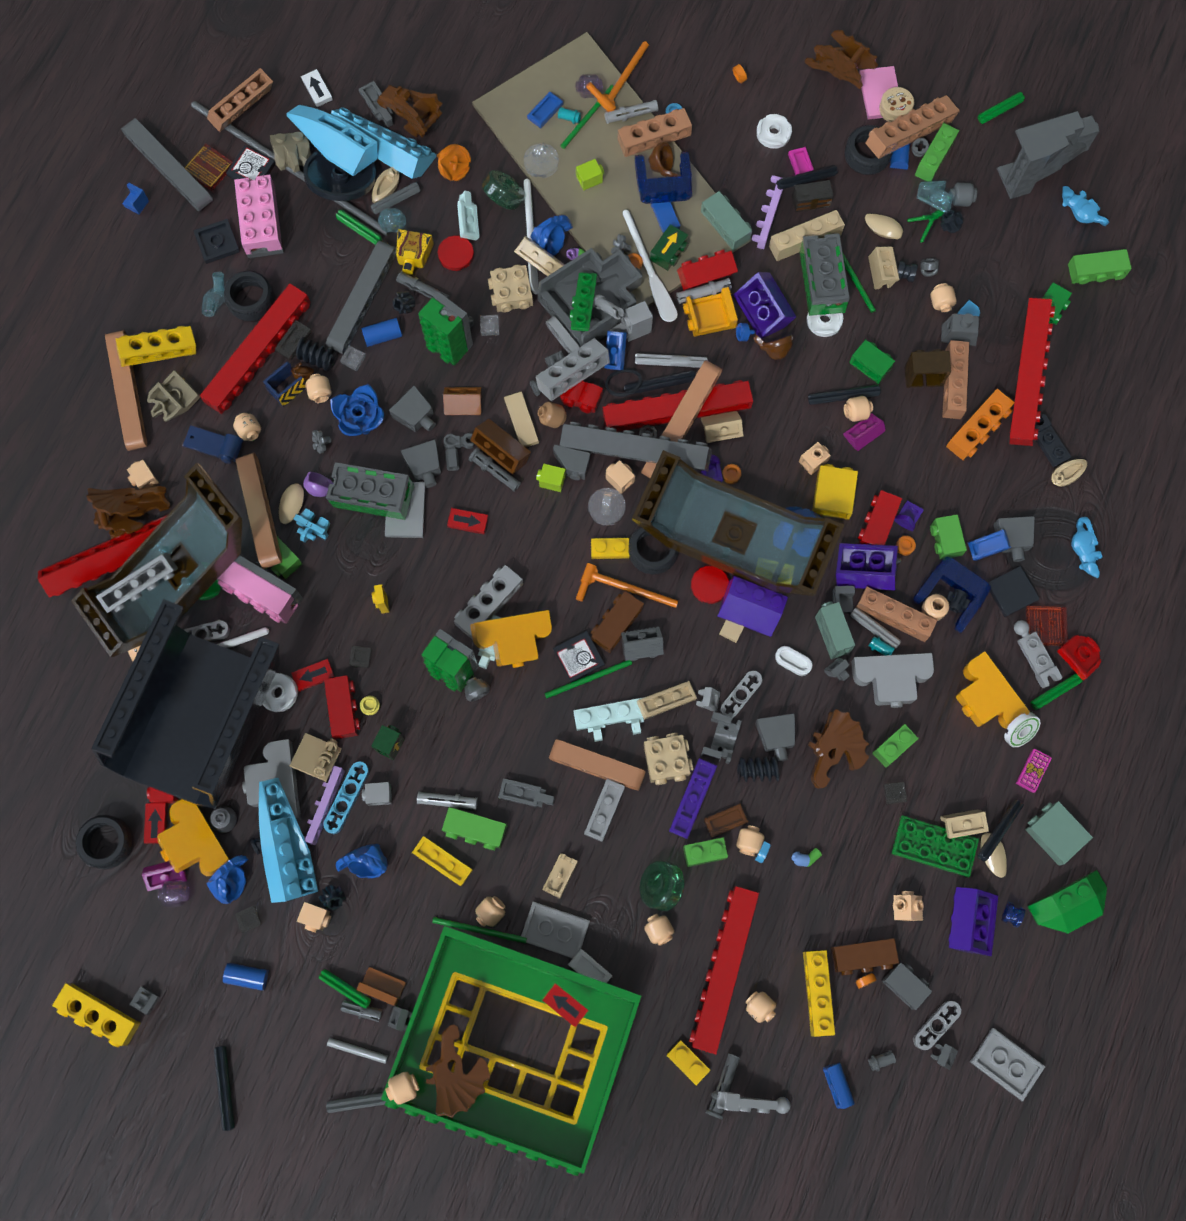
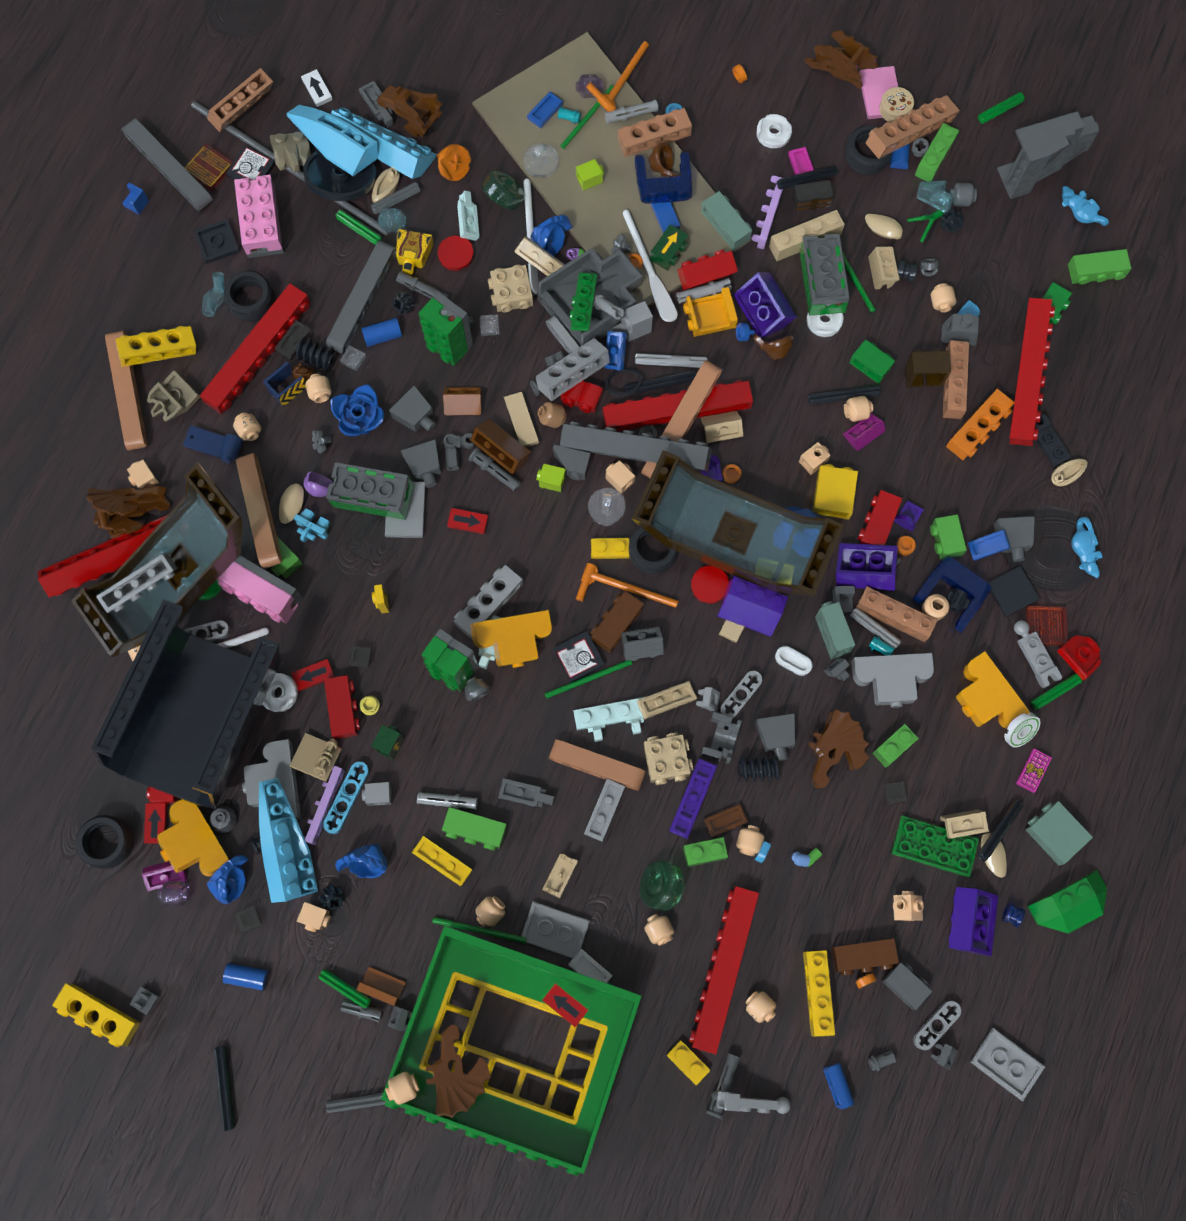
light grey bar [327,1038,388,1064] -> none

